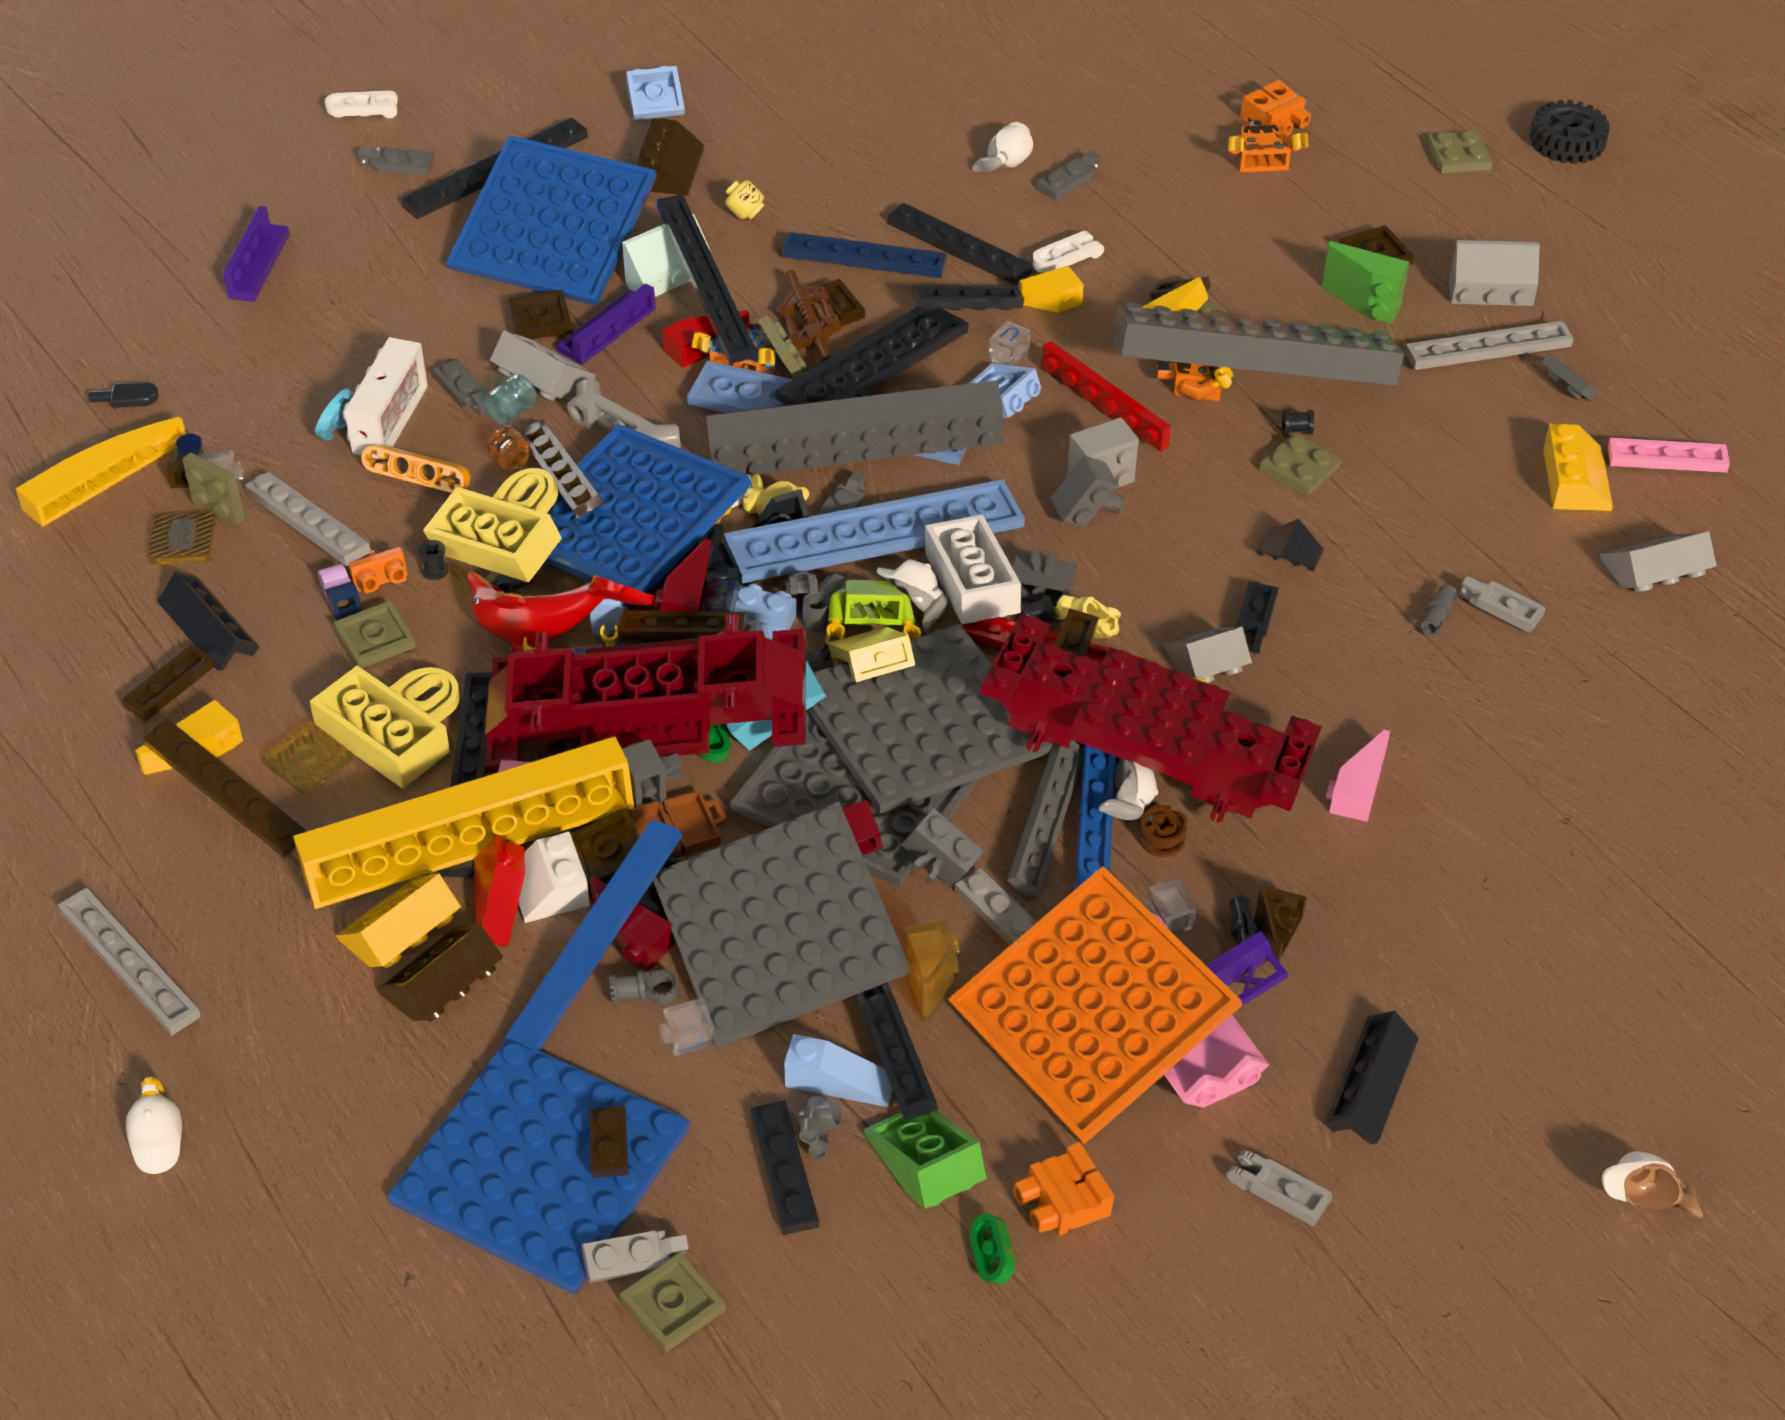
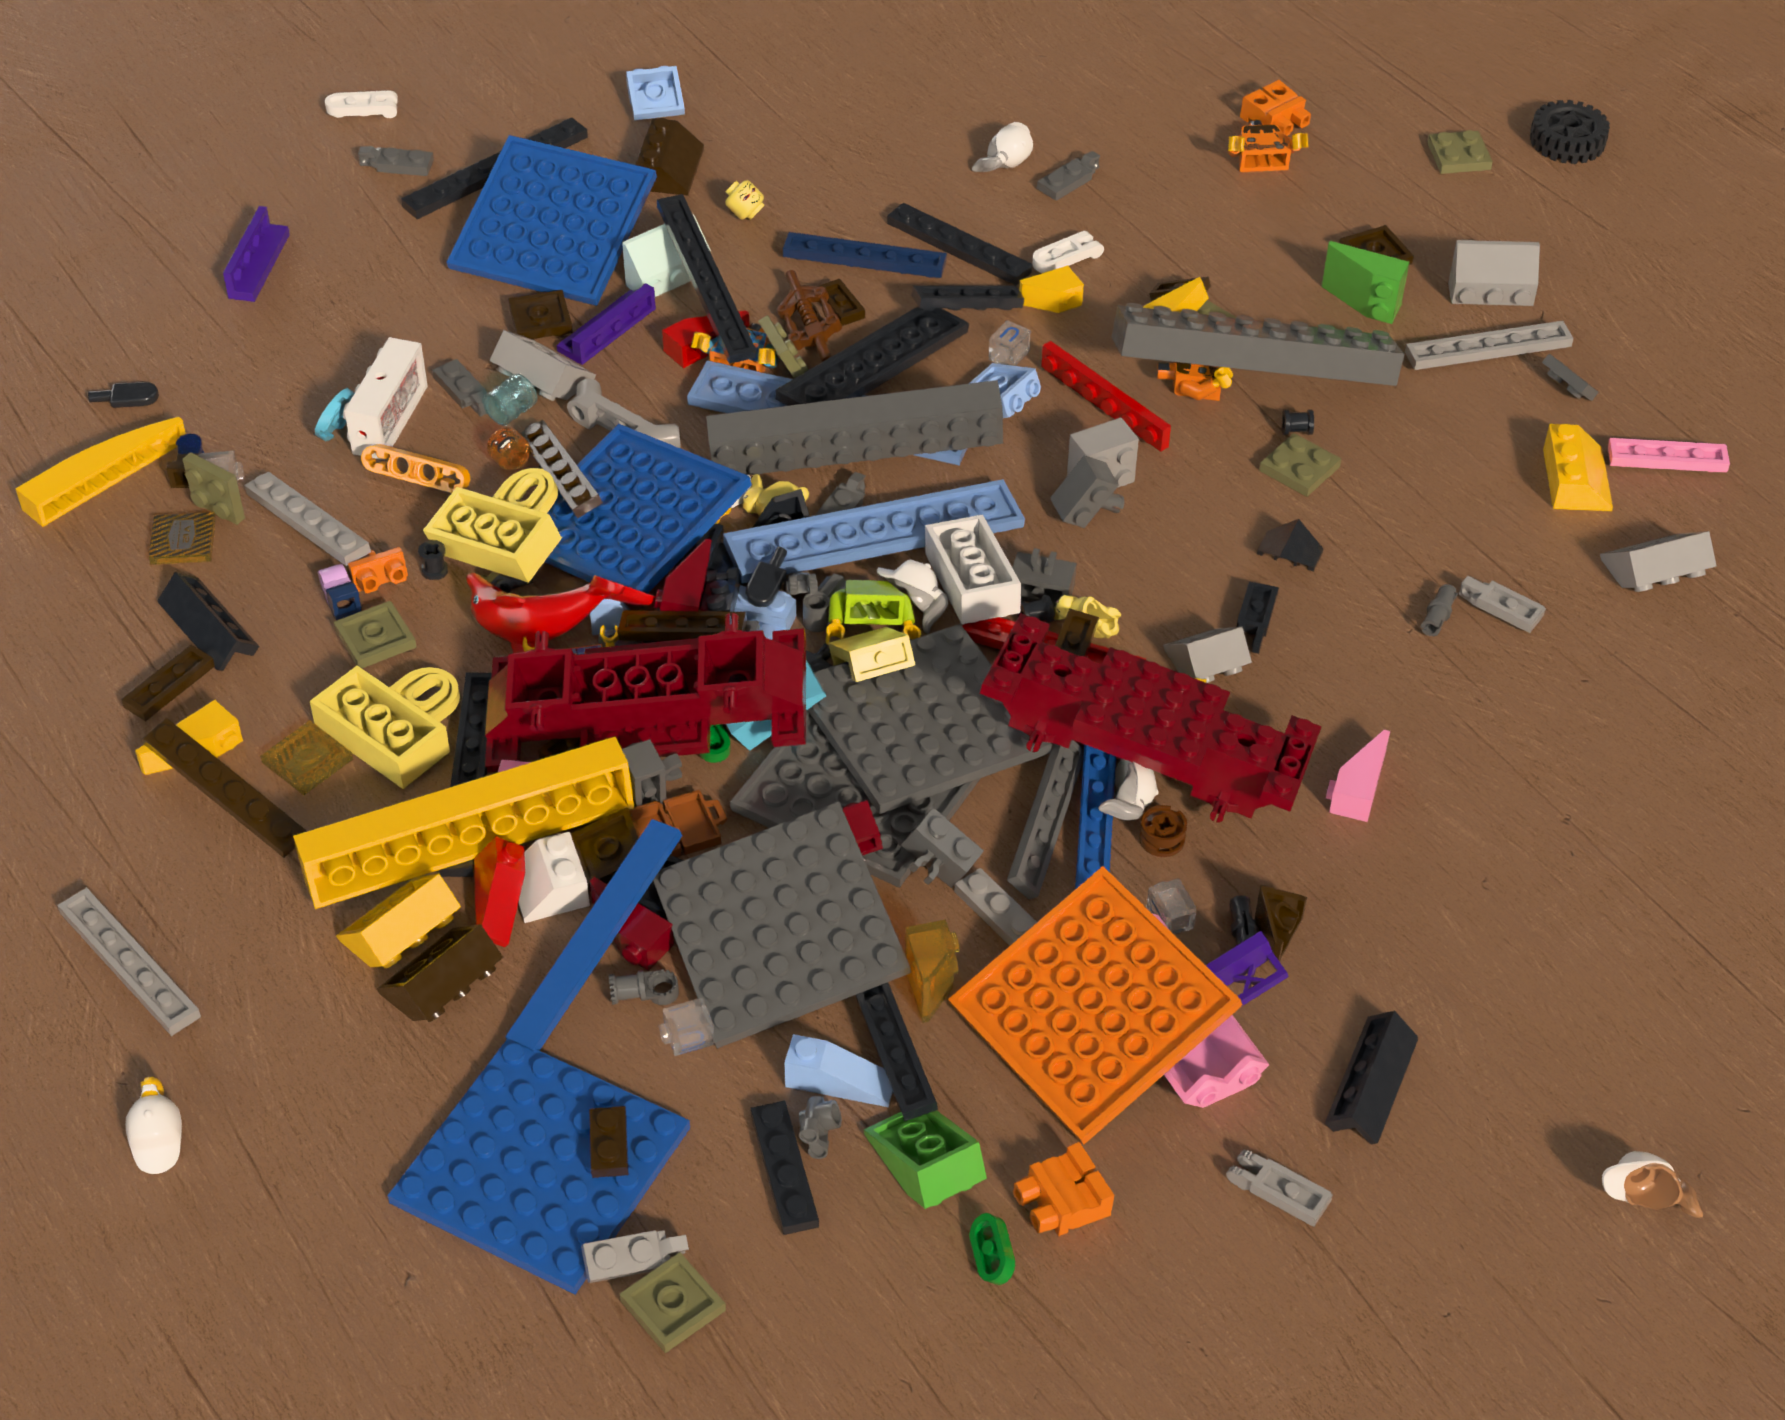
none -> black piece [745,547,787,607]

